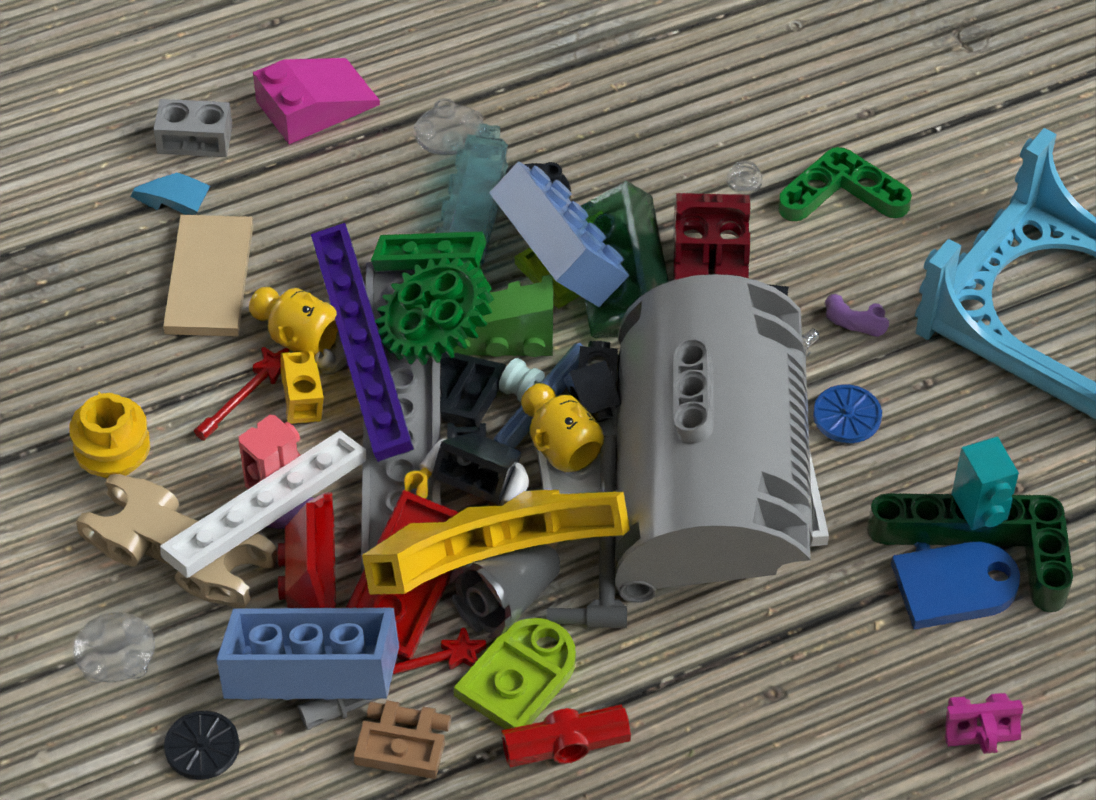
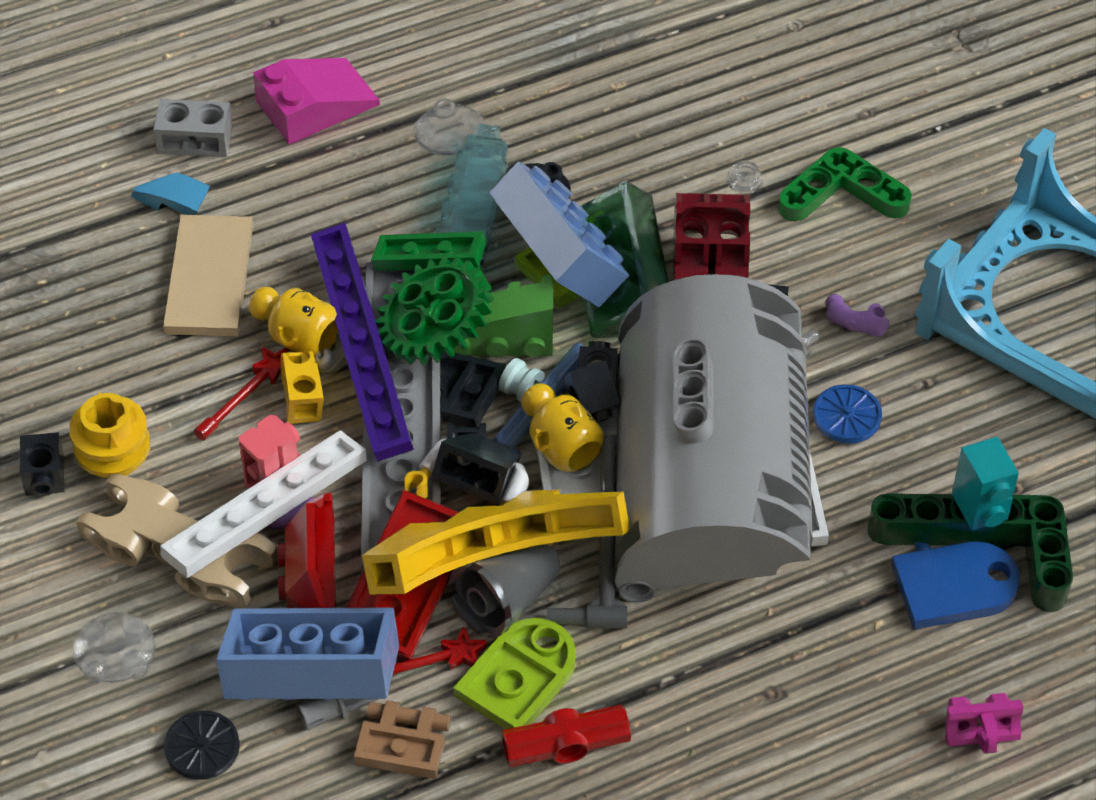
none -> black brick [20,432,65,496]

